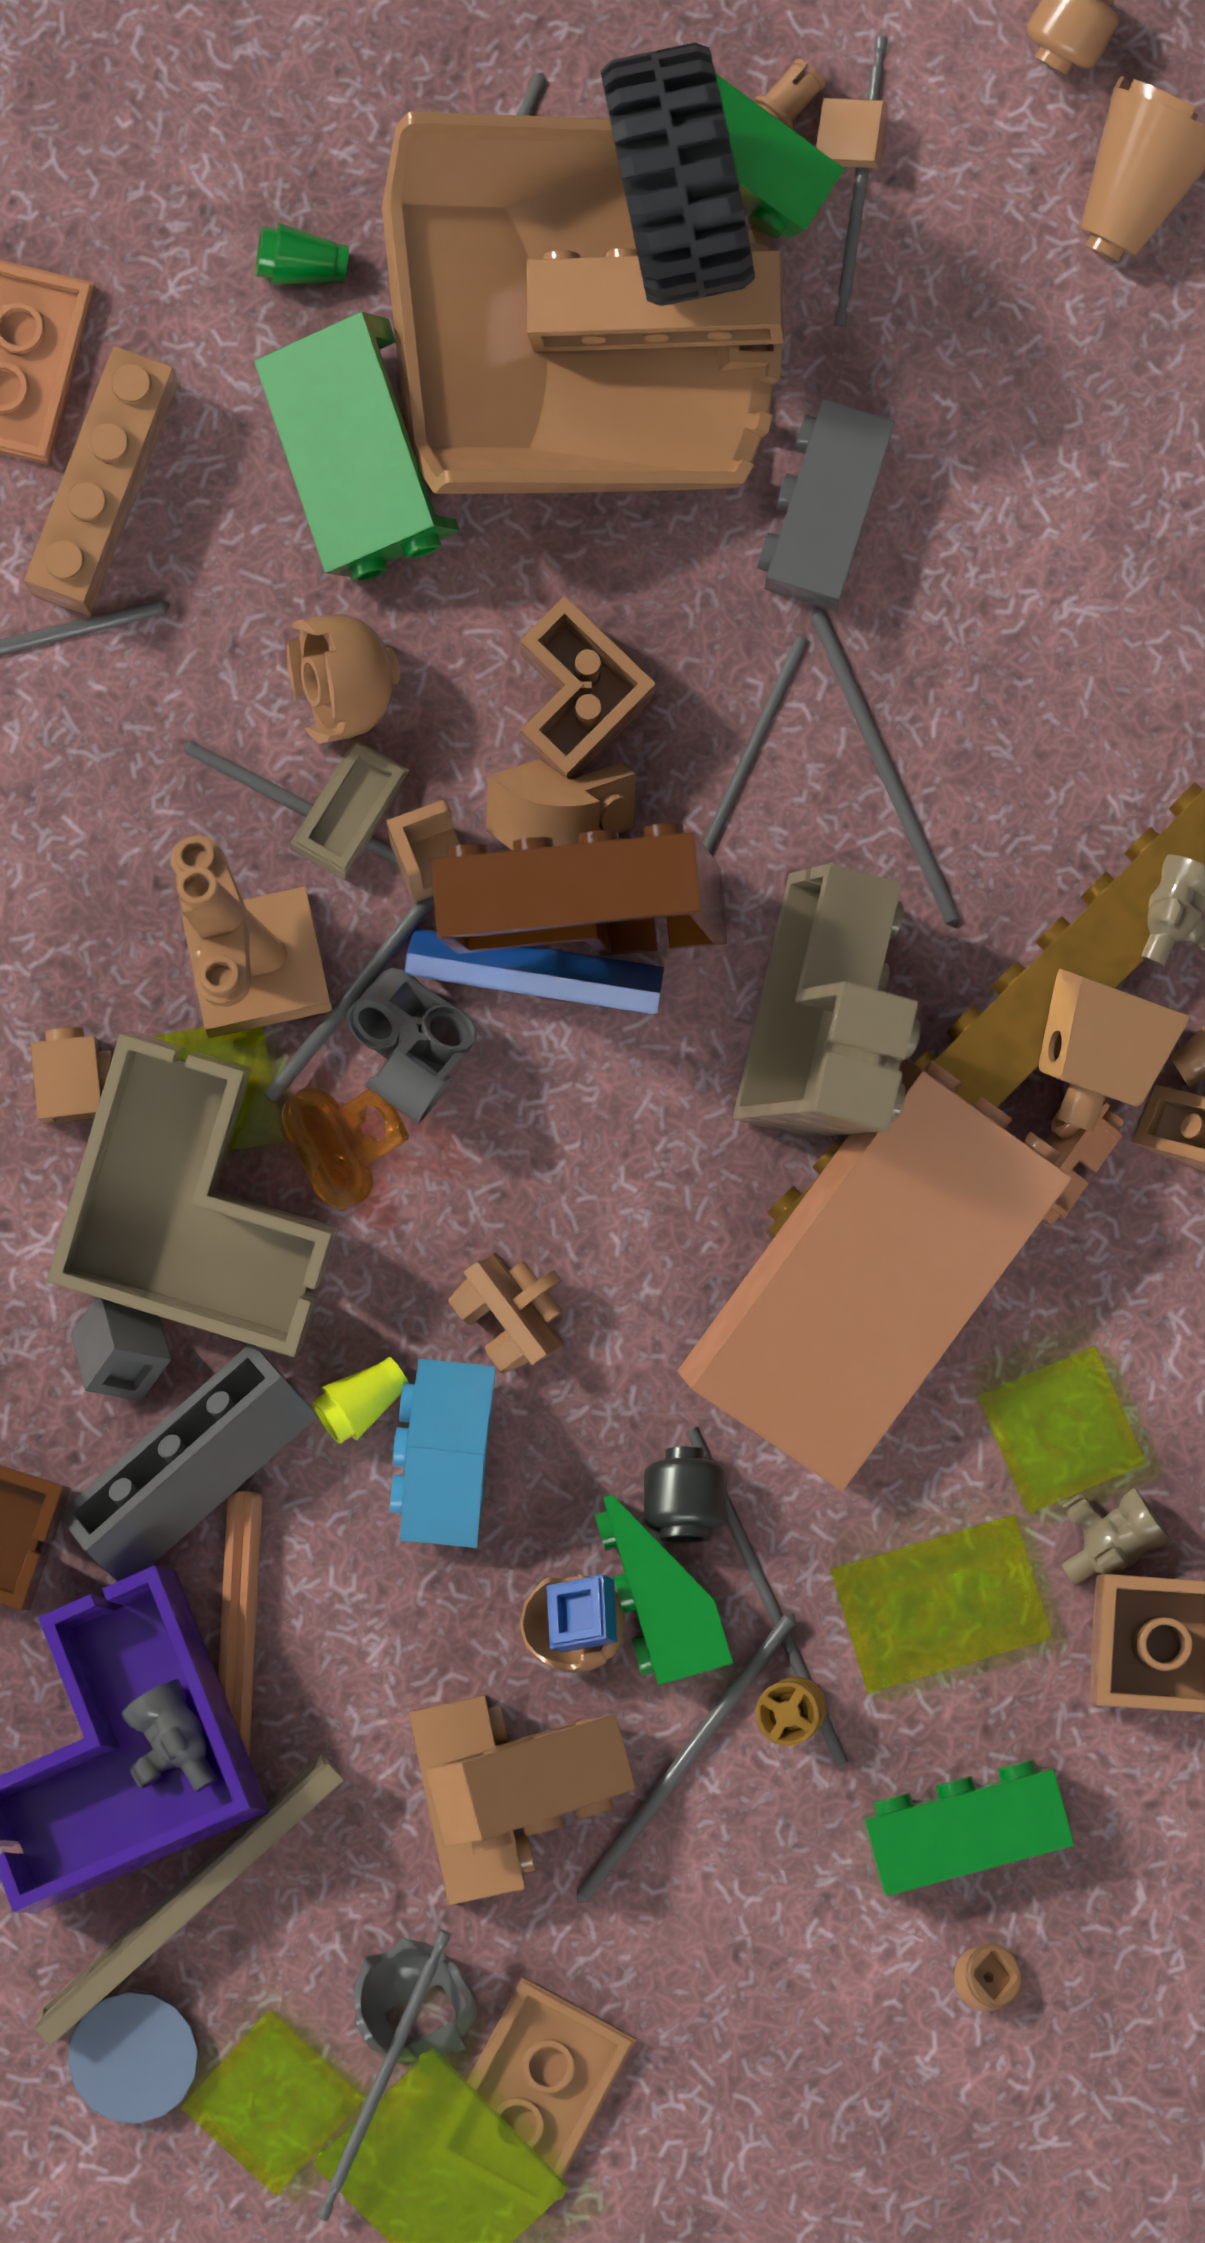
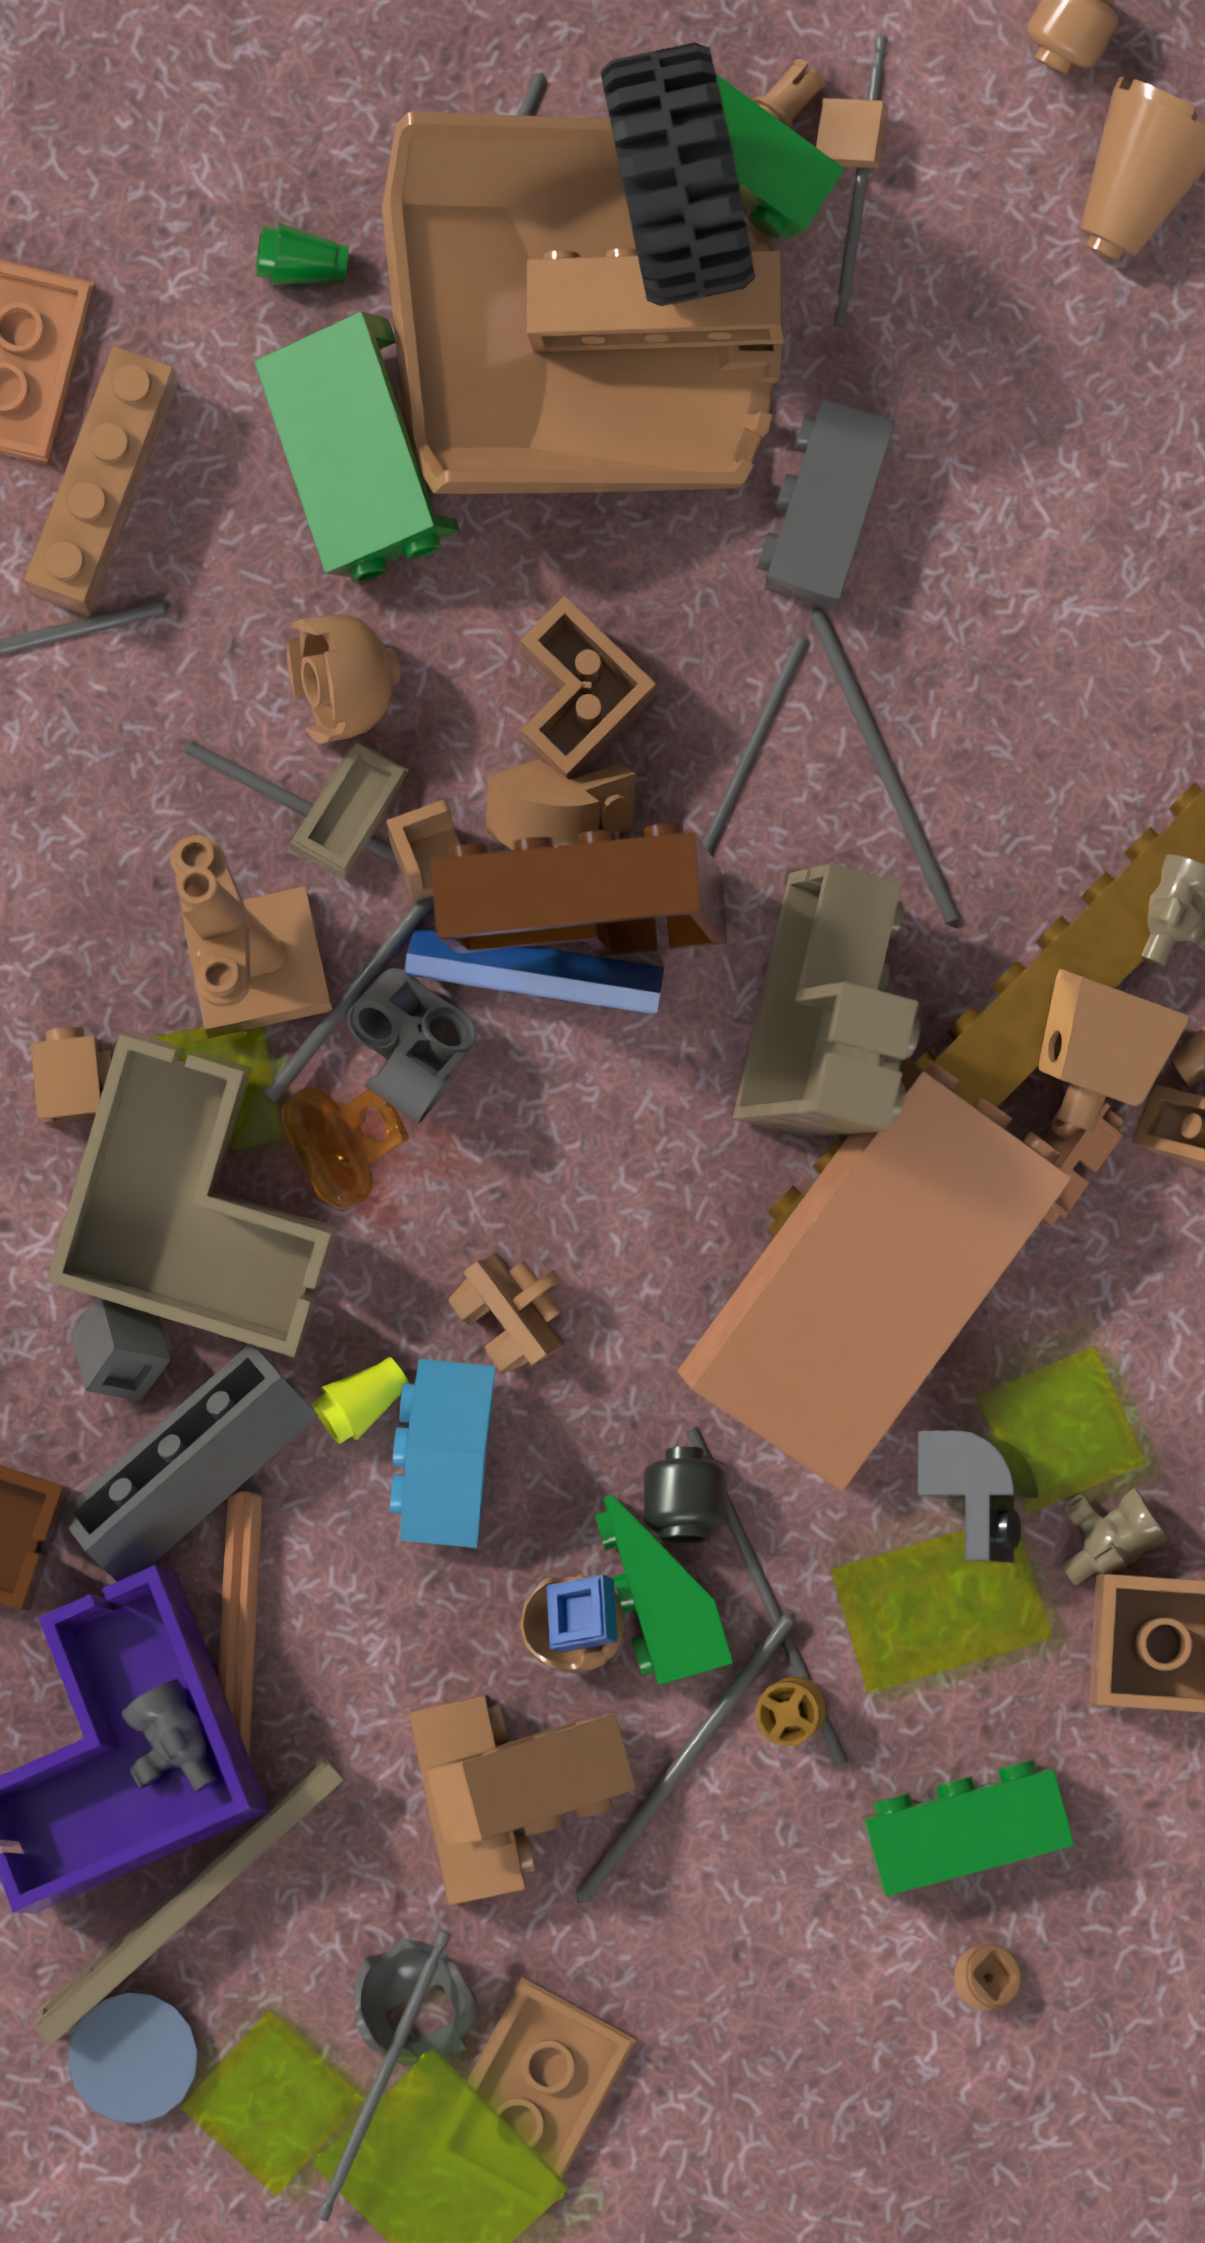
none -> brick [918,1430,1038,1563]

